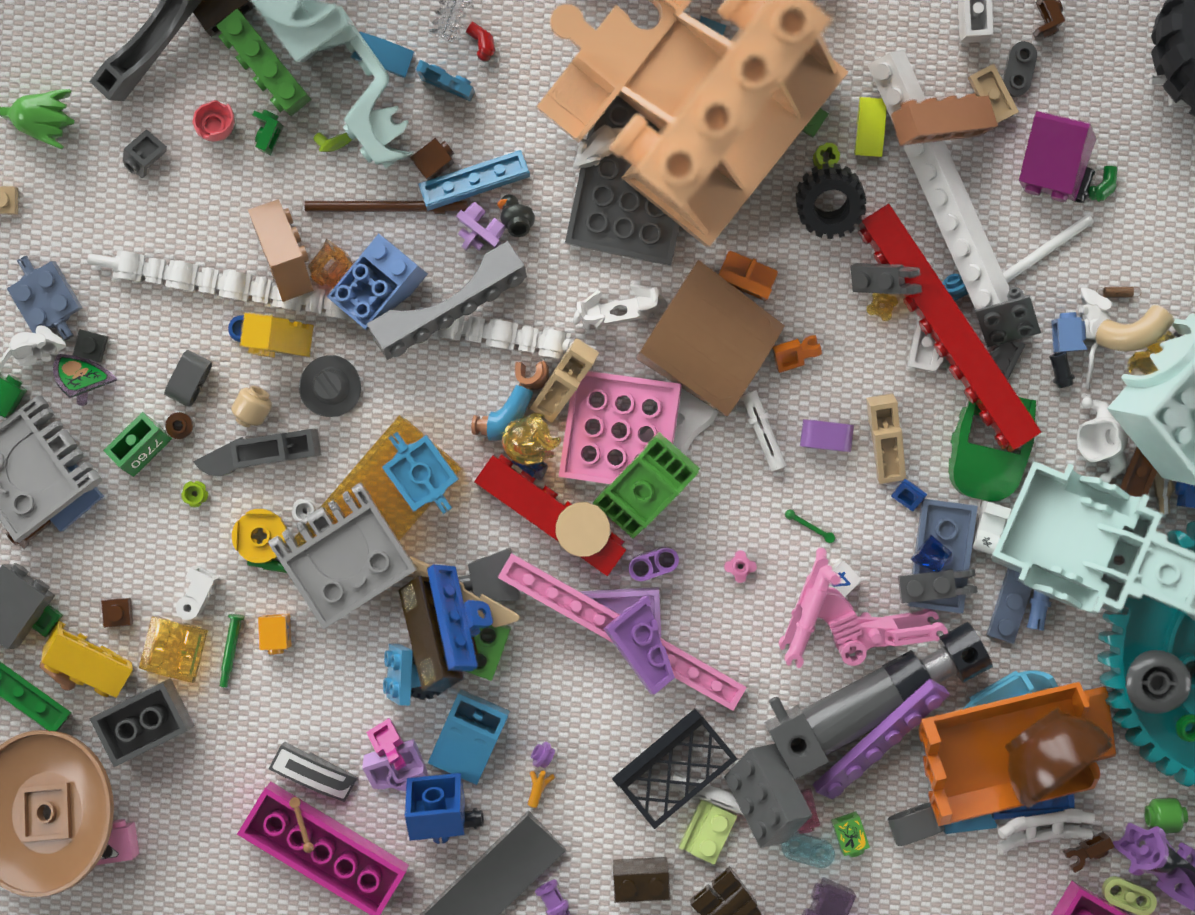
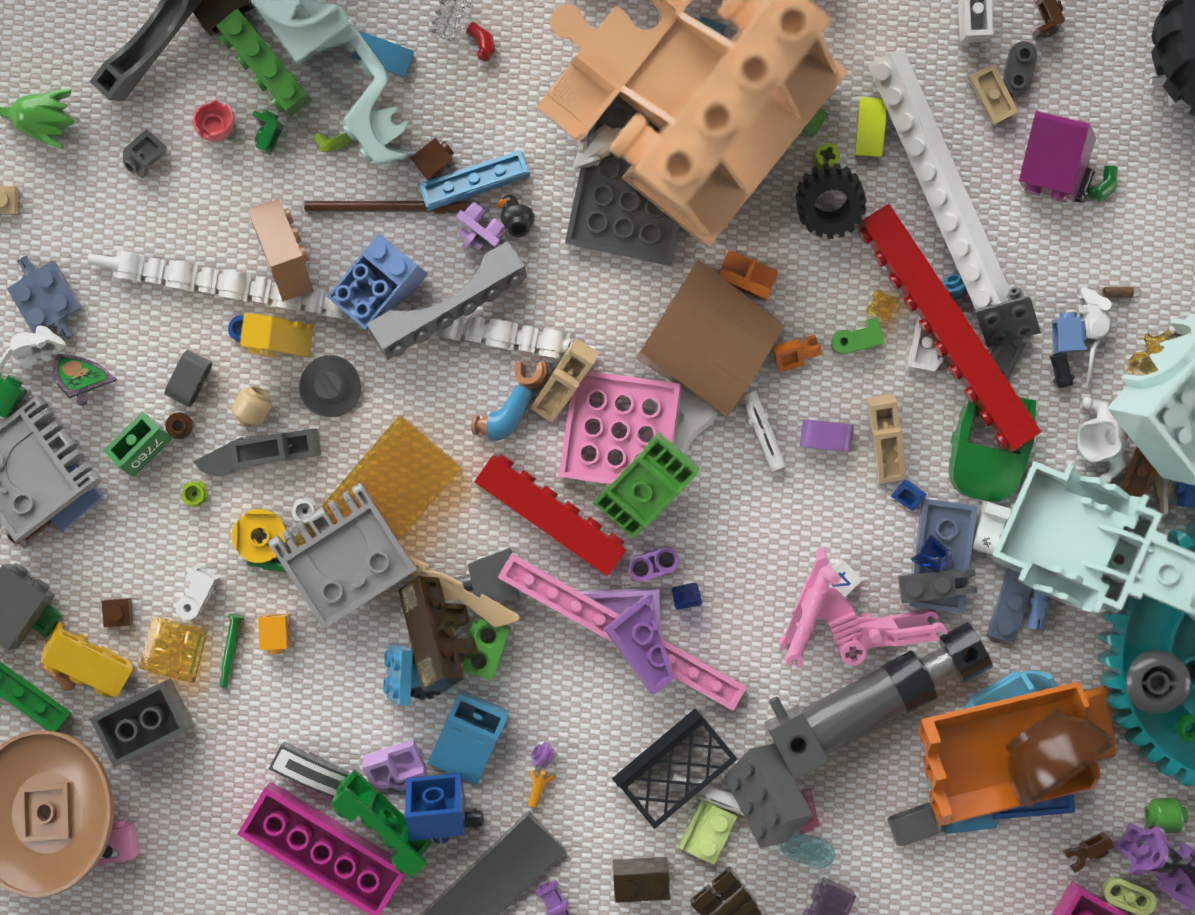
pearl dark grey plate [73,329,108,363] -> none
medium nougat hinge [289,797,314,853] -> none
clear orange window [308,238,353,289] -> none
plate [366,718,406,771] -> none
dark azure plate [382,432,459,514] -> none
dark azure wing [416,60,475,102] -> none
blue plate [427,564,493,671] -> none
clear yellow hair [502,413,561,466] -> none
clear blue slope [512,451,548,481] -> none
tan tile [556,502,610,557] -> none
white piece [573,283,667,330] -> none
bright pink plate [724,550,757,583] -> none
green hinge [785,509,835,543] -> none
medium lavender plate [812,679,950,800] -> none
bright green brick [831,811,870,857] -> none
dark grey hinge [850,263,922,294] -> none
nougat brick [891,93,998,146] -> none
white piece [996,808,1095,854] -> none
white bar [1003,214,1094,283] -> none
tan cylinder [1096,305,1175,352] -> none
none -> green piece [331,769,432,878]
none -> clear blue slope [671,582,702,610]
none -> bright green leg [830,317,884,354]

